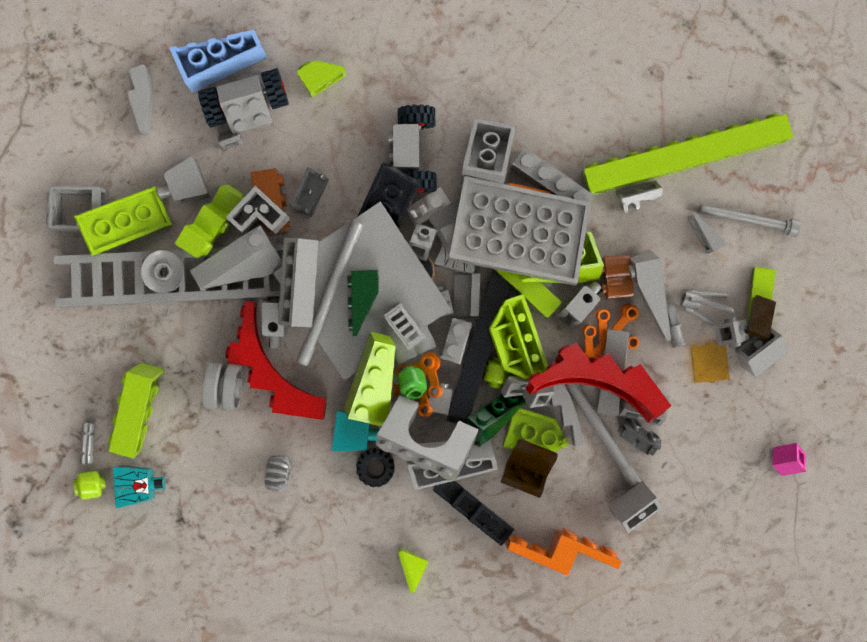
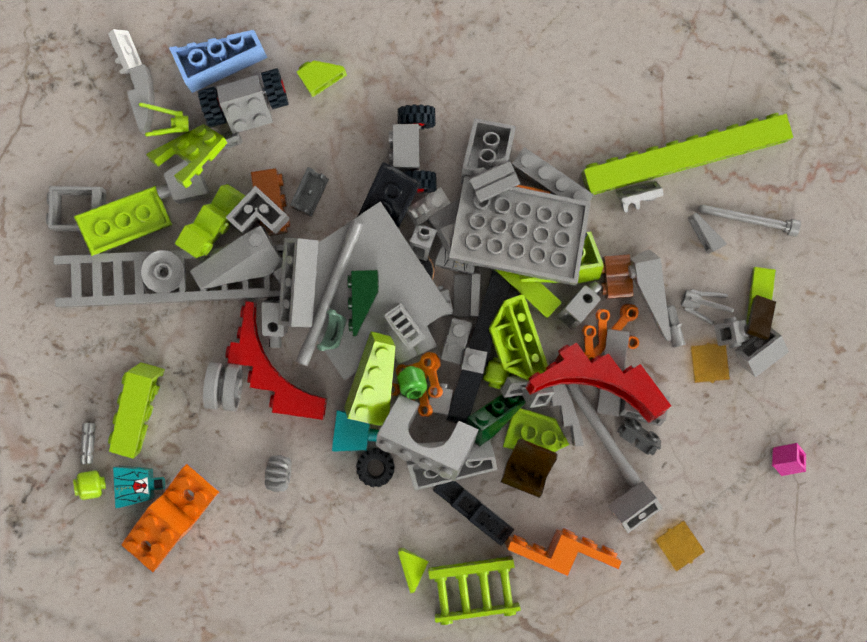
none -> white plate [108,29,142,74]
none -> orange bracket [121,464,219,572]
none -> lime plant [139,102,189,137]
none -> lime wing [146,124,227,189]
none -> sand green helmet [316,309,347,351]
none -> lime fence [428,556,521,625]
none -> light grey brick [461,348,487,374]
none -> light grey brick [469,158,520,203]
none -> clear yellow piece [655,520,705,571]

